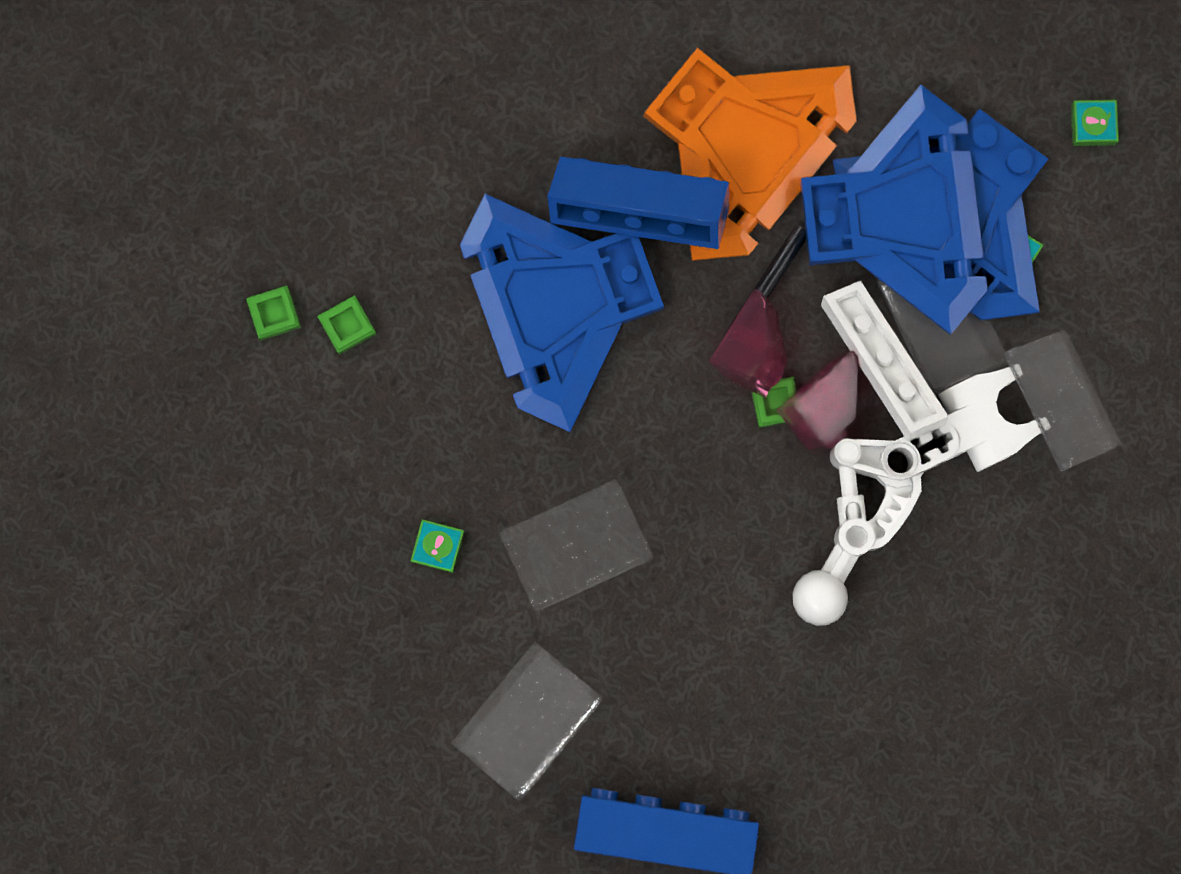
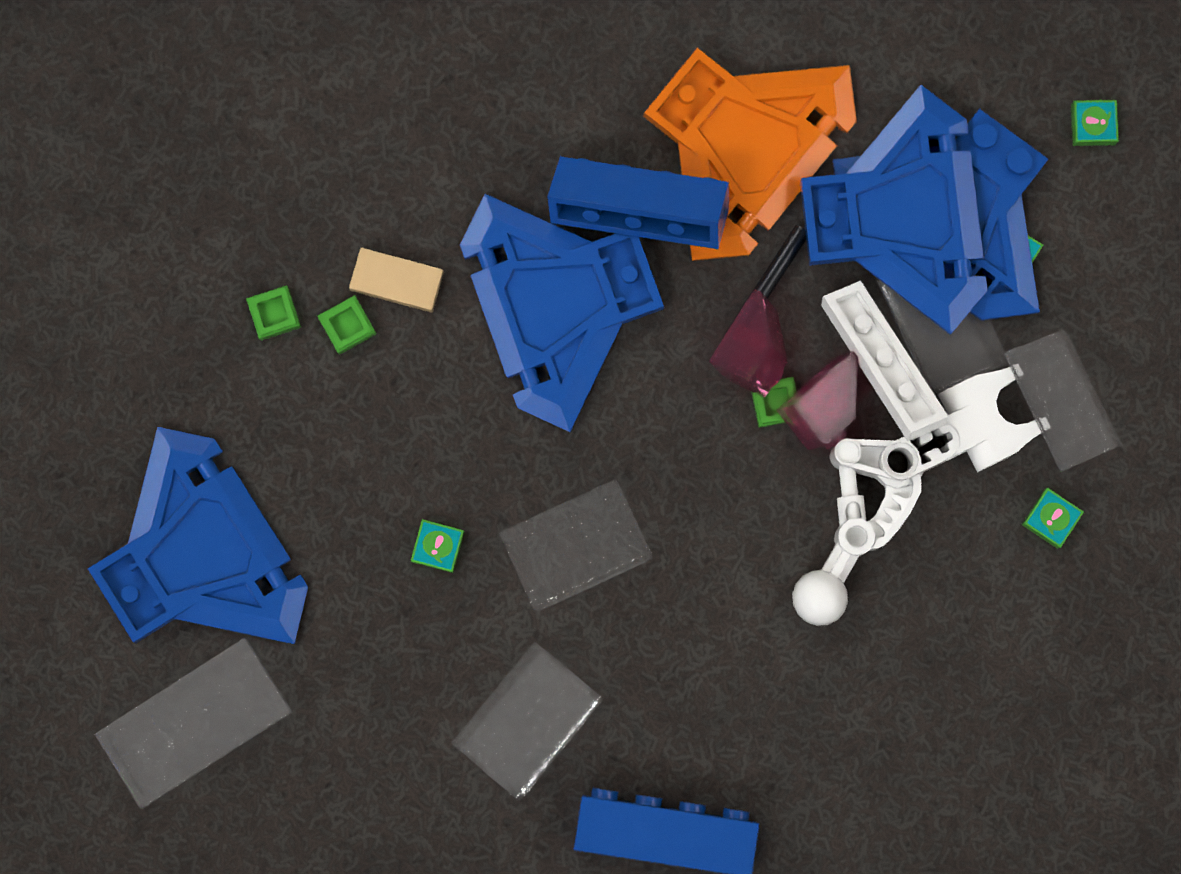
none -> blue plate [88,427,309,645]
none -> clear plate [95,638,293,809]
none -> tan tile [349,248,444,313]
none -> tile [1021,488,1084,549]

